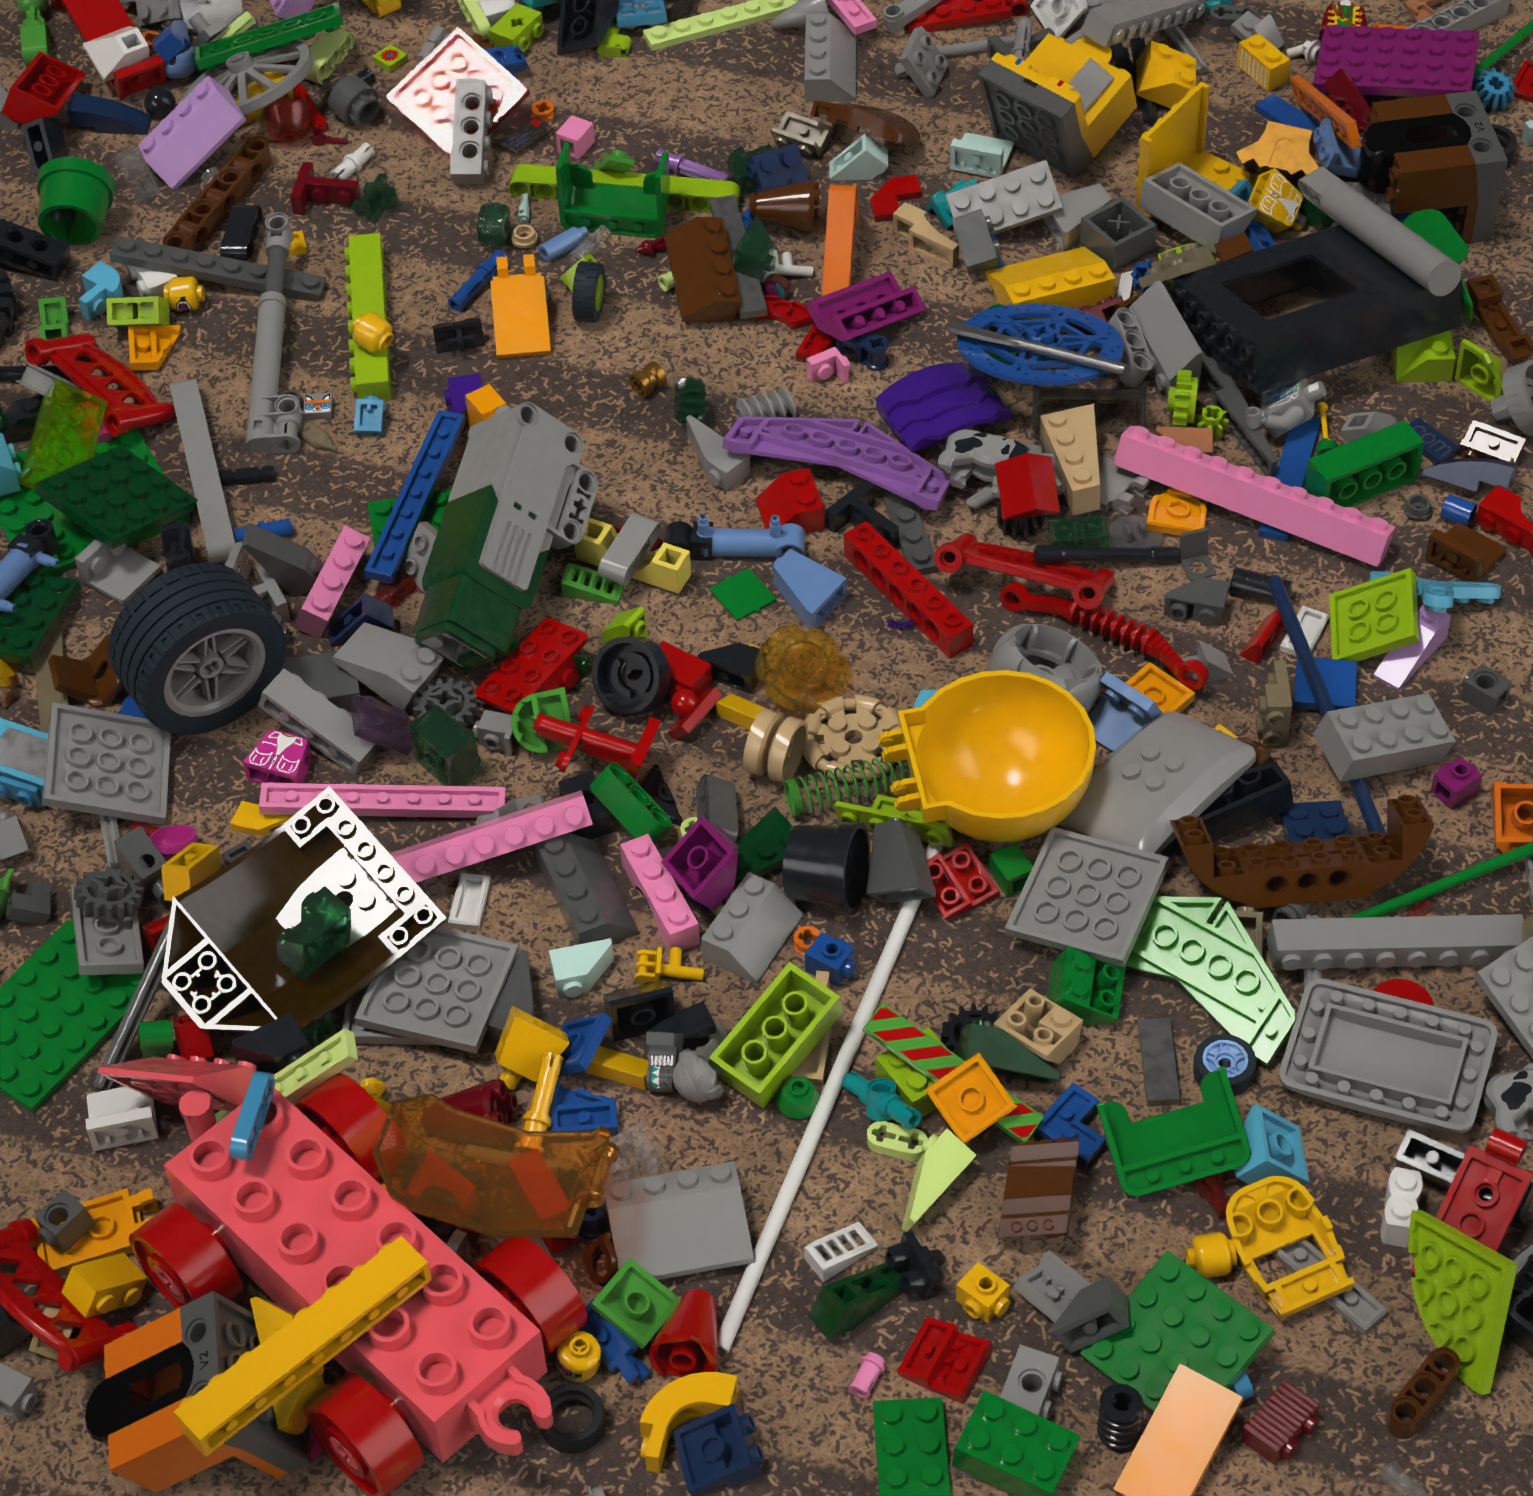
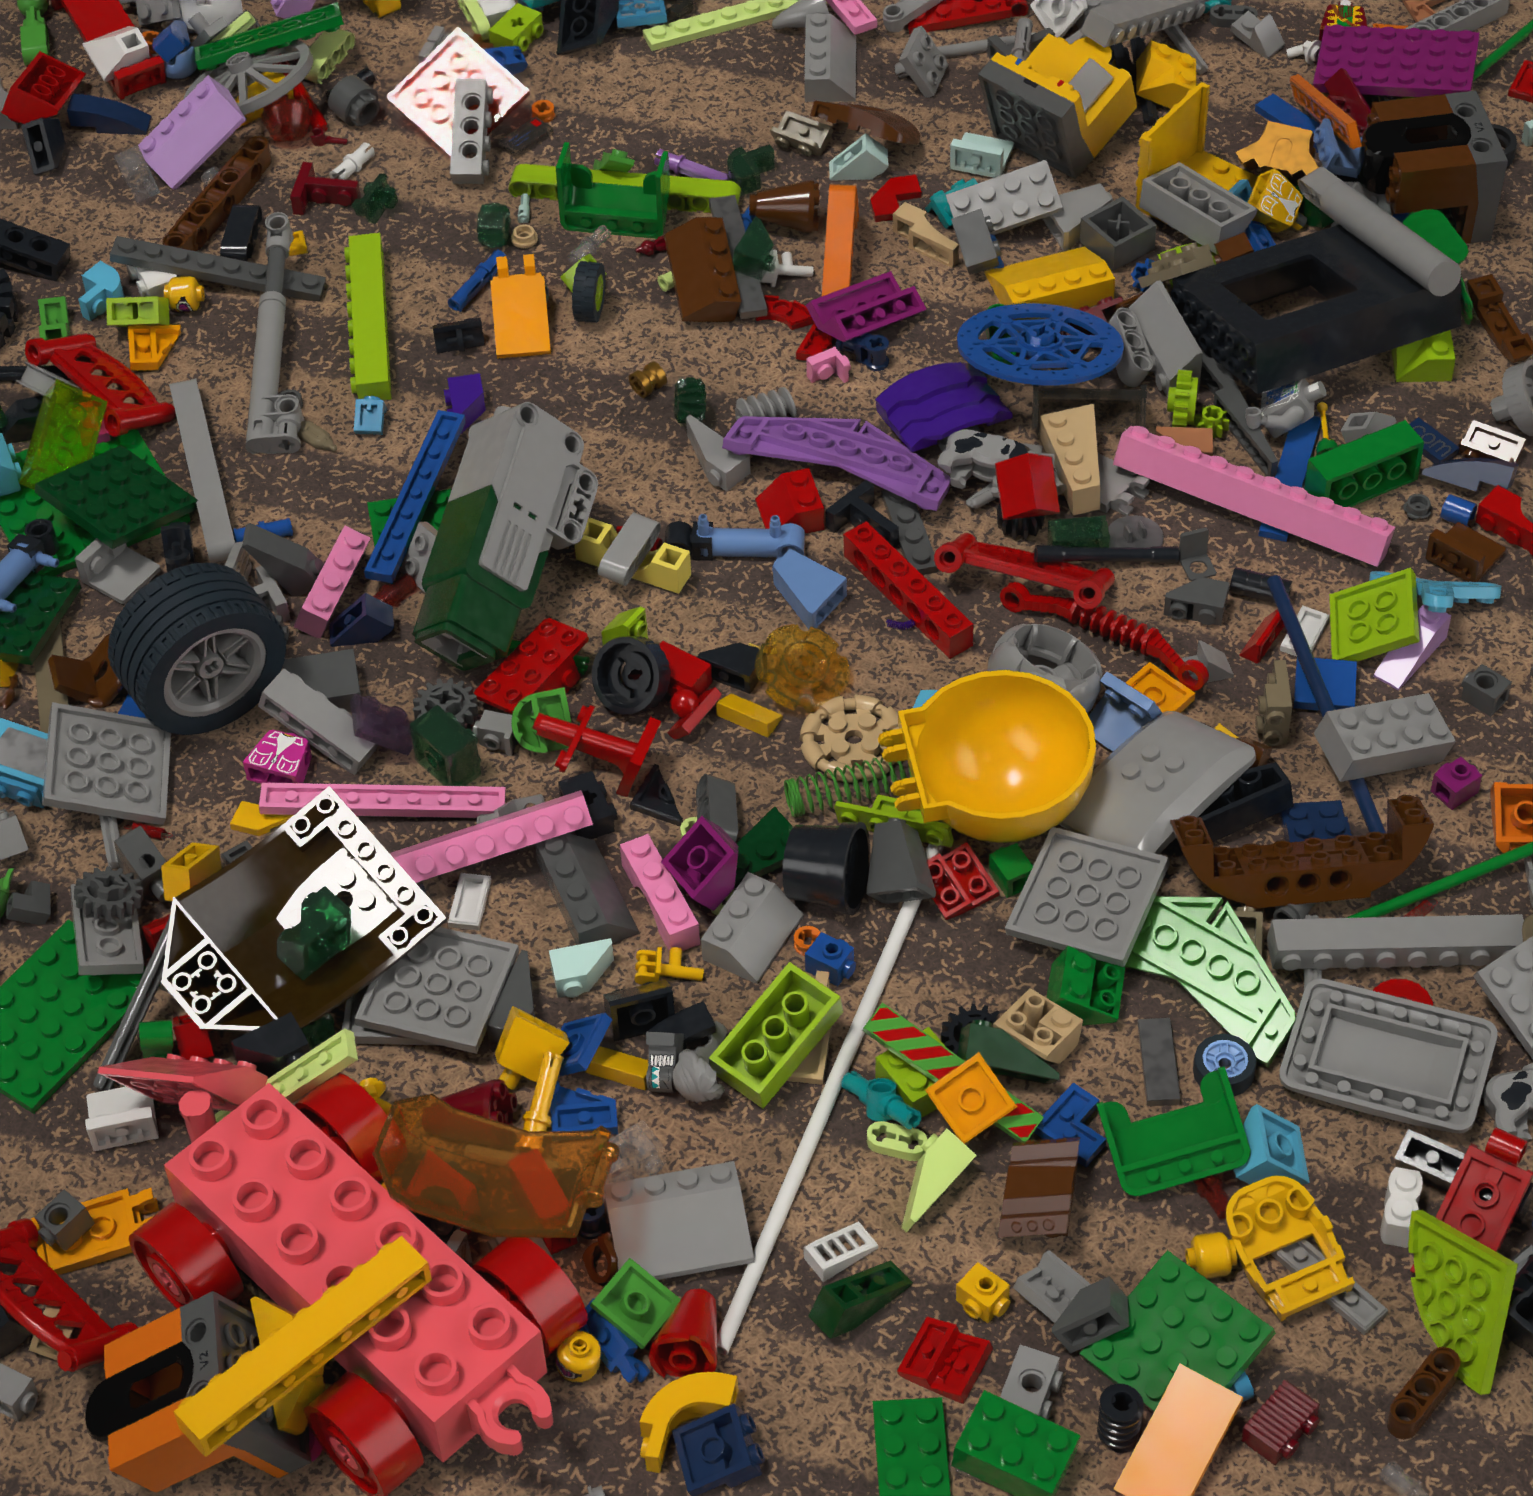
green piece [37,157,117,244] -> none
yellow brick [61,1253,148,1318] -> none
black piece [144,87,176,119] -> none
dark pink piece [149,824,198,862] -> none
black axle [220,465,276,486] -> none
dark azure beam [230,1071,275,1161] -> none
tile [303,393,333,420] -> none
light grey slope [331,622,444,713] -> none
yellow head [352,312,394,353] -> none
lime tile [372,44,408,73] -> none
light orange slope [465,384,507,427] -> none
medium blue cylinder [538,226,589,263] -> none
black tyre [541,1383,606,1454] -> none
bright pink brick [555,115,595,159] -> none
bright green slope [561,563,625,605] -> none
green beam [590,762,672,844] -> none
lime piece [597,22,632,58] -> none
green piece [709,568,777,622] -> none
tan wheel [743,709,808,784] -> none
dark blue plate [746,143,809,194] -> none
copper tile [762,274,791,300] -> none
green cone [776,1077,820,1119] -> none
bright pink pin [848,1352,886,1399] -> none
black hips [884,1230,945,1300] -> none
flat silver piece [944,323,1128,375] -> none
white sticker [1117,271,1133,301] -> none
light orange tile [1146,488,1207,536] -> none
yellow brick [1236,33,1291,92] -> none
lime slope [1454,338,1503,403] -> none
dark azure gear [1472,67,1516,113] -> none

